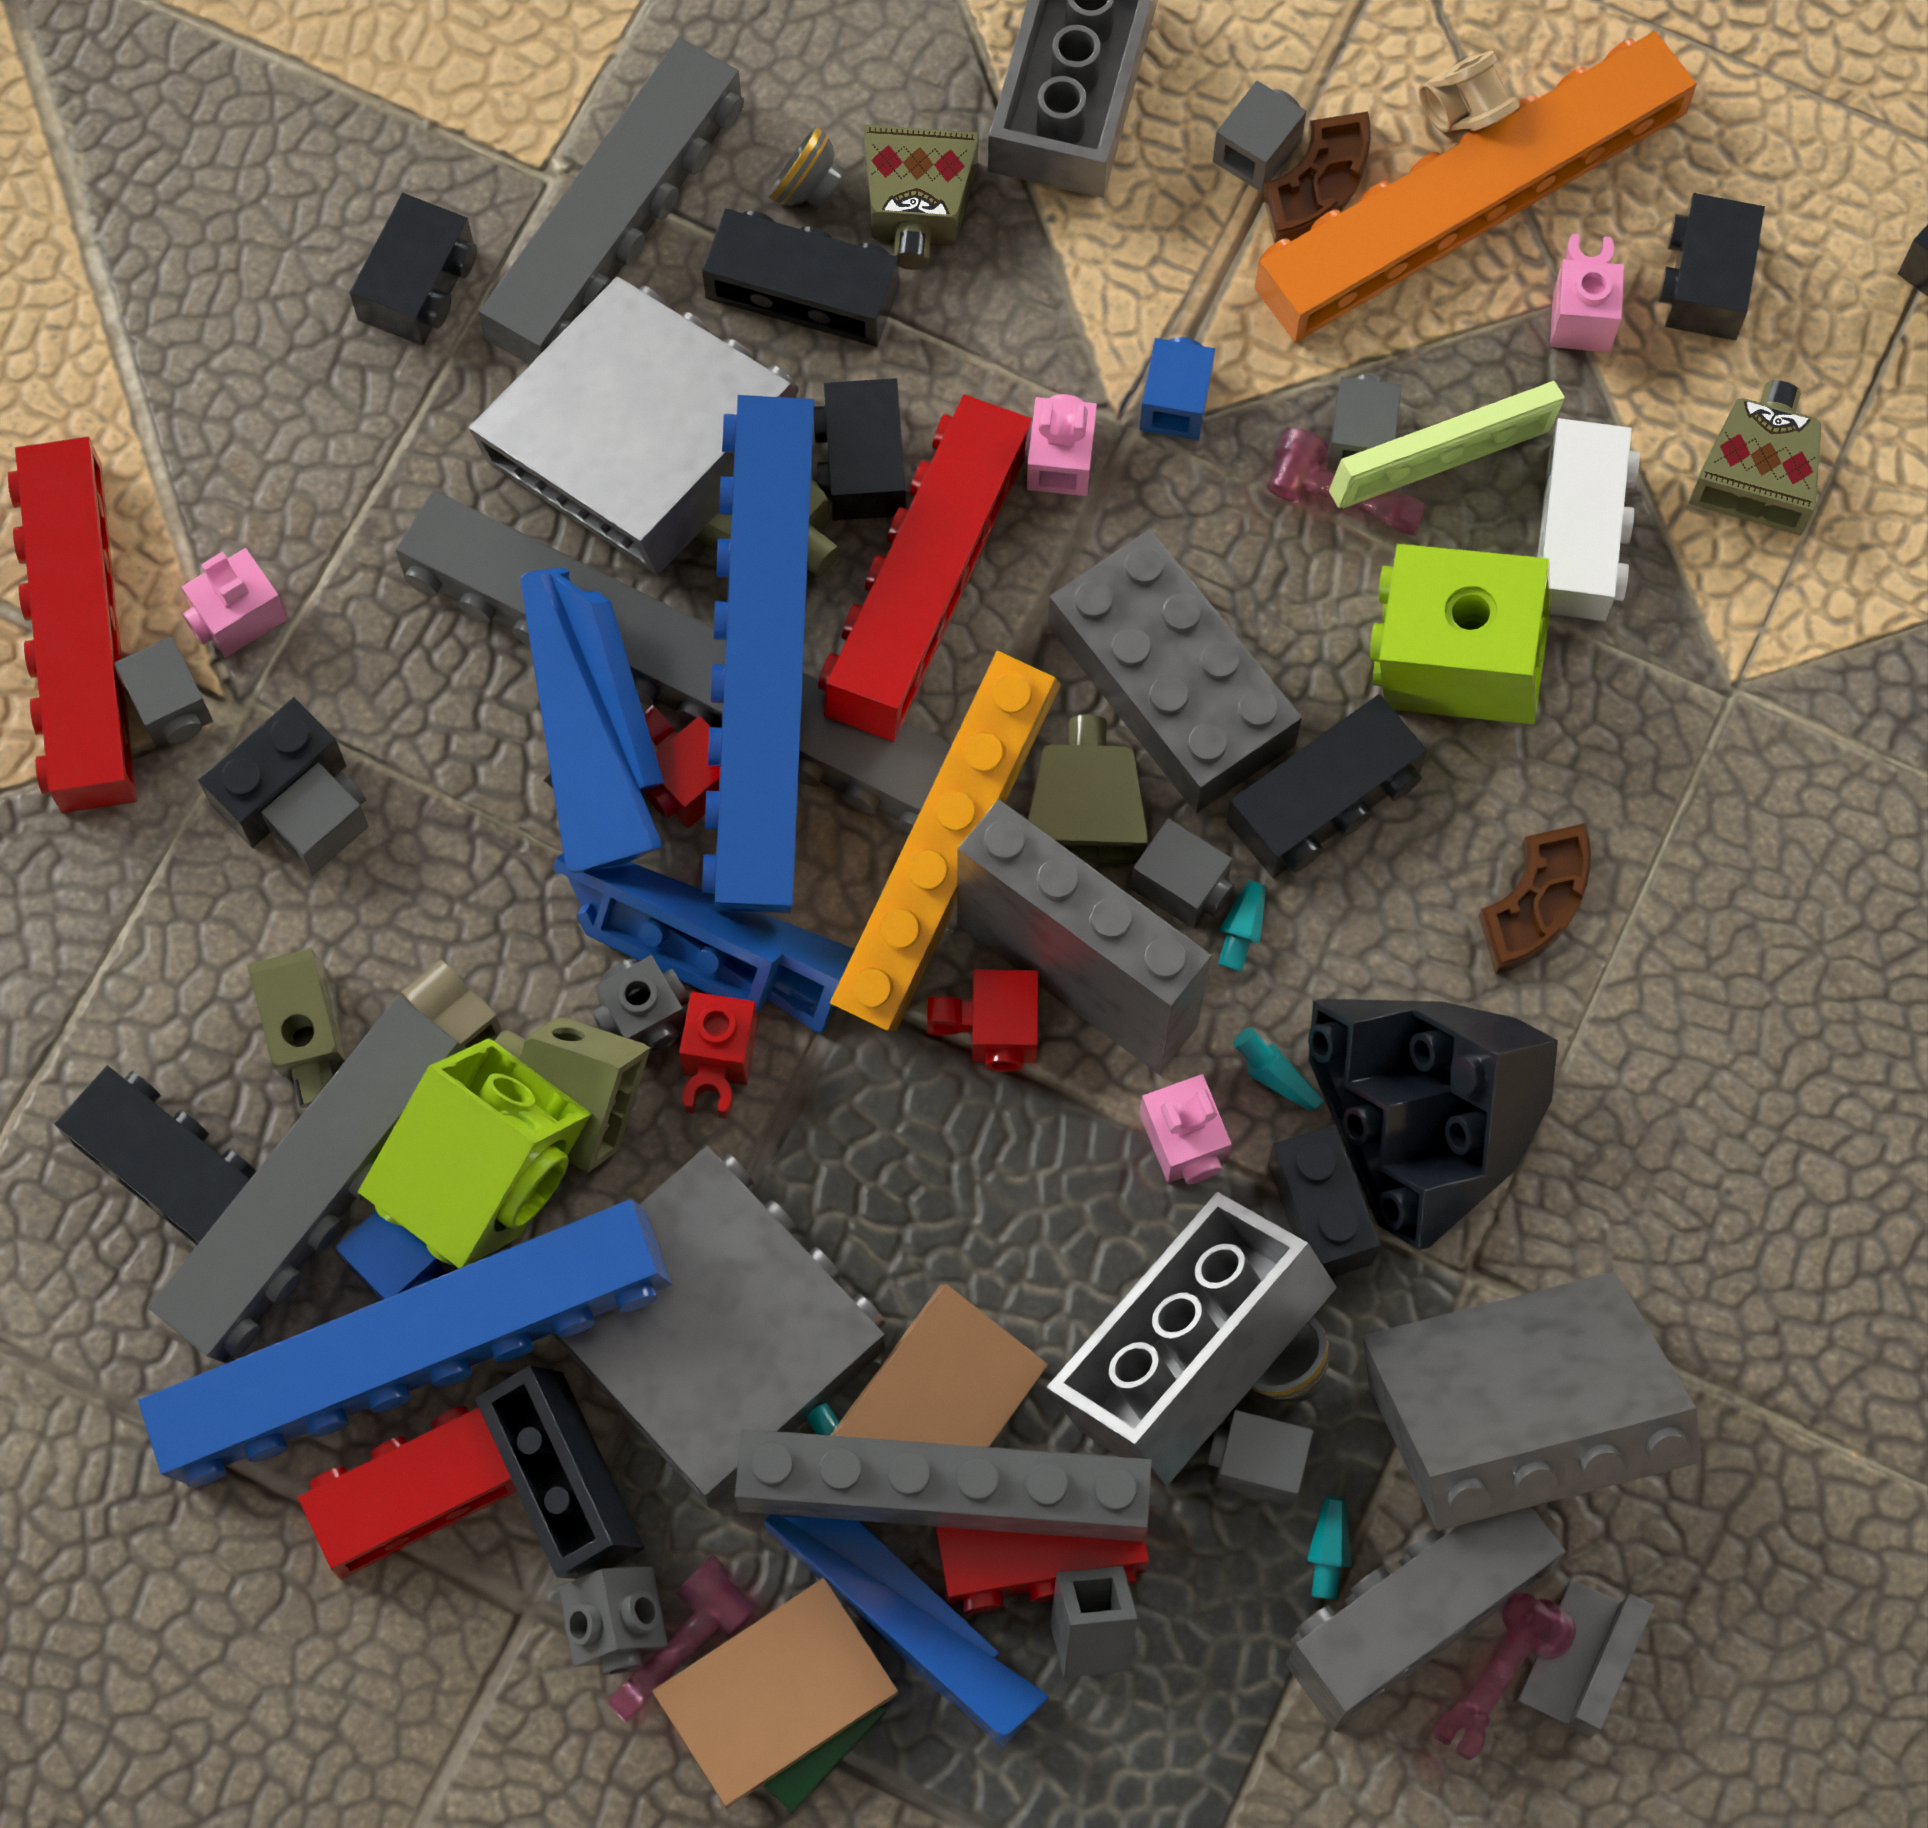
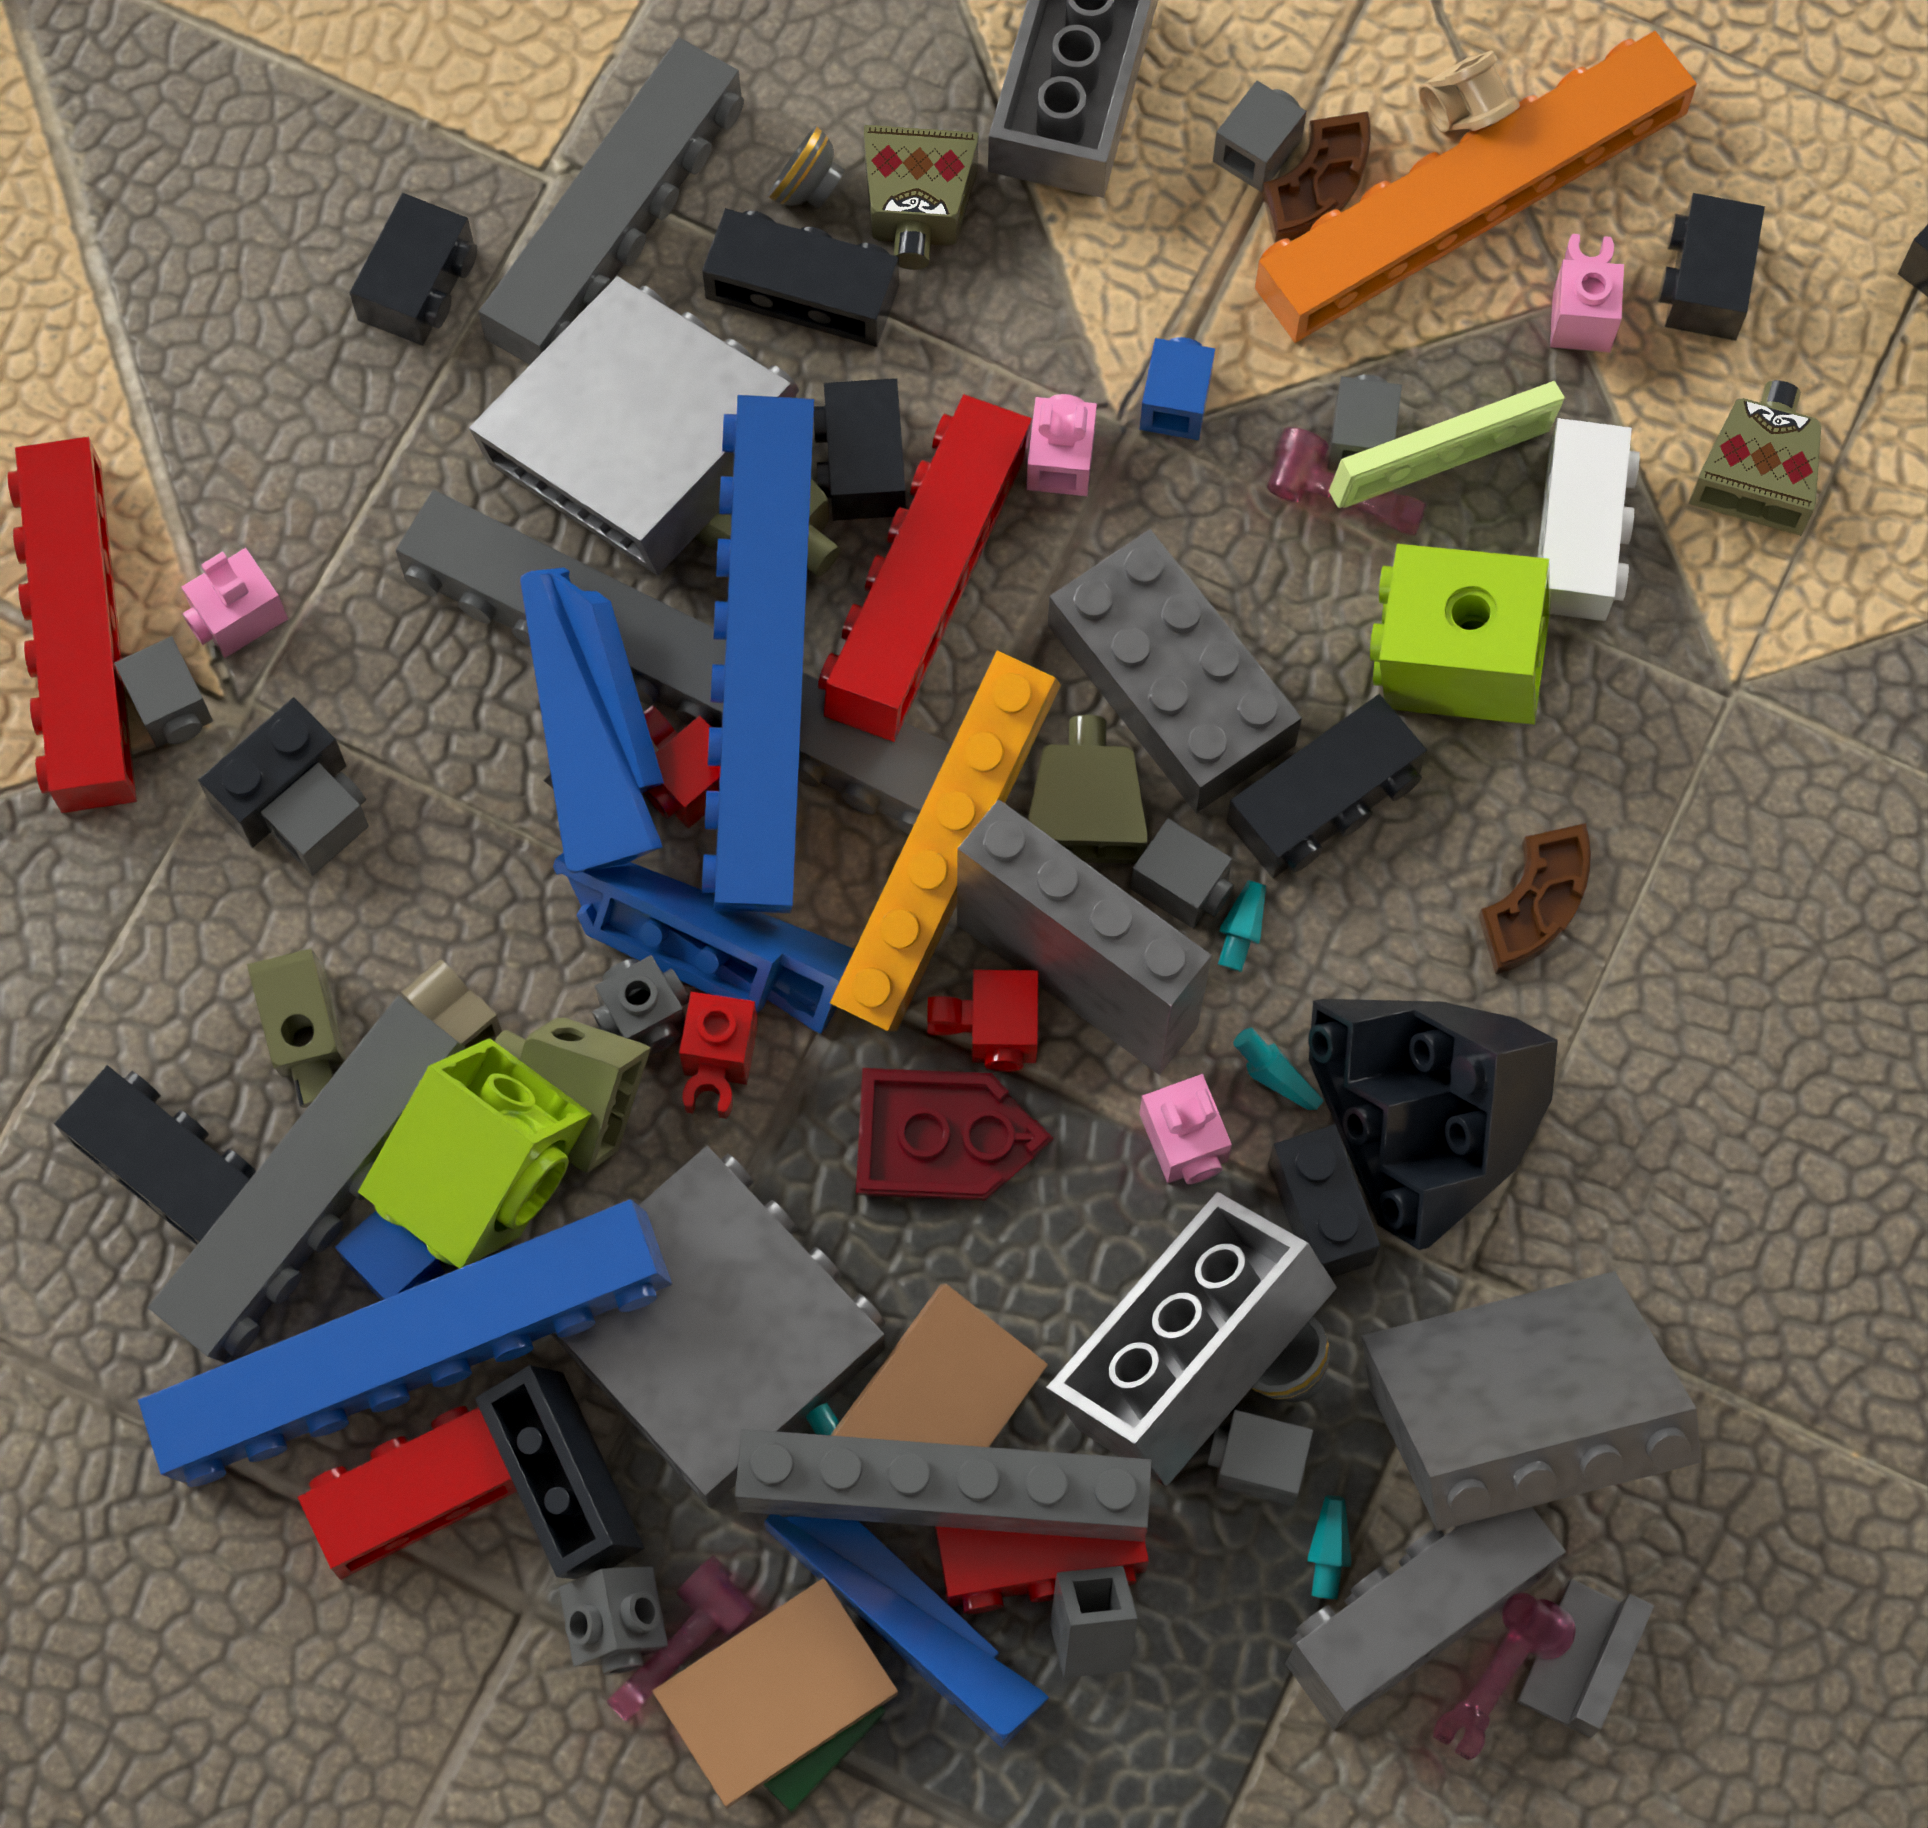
none -> dark red tile [856,1068,1053,1201]

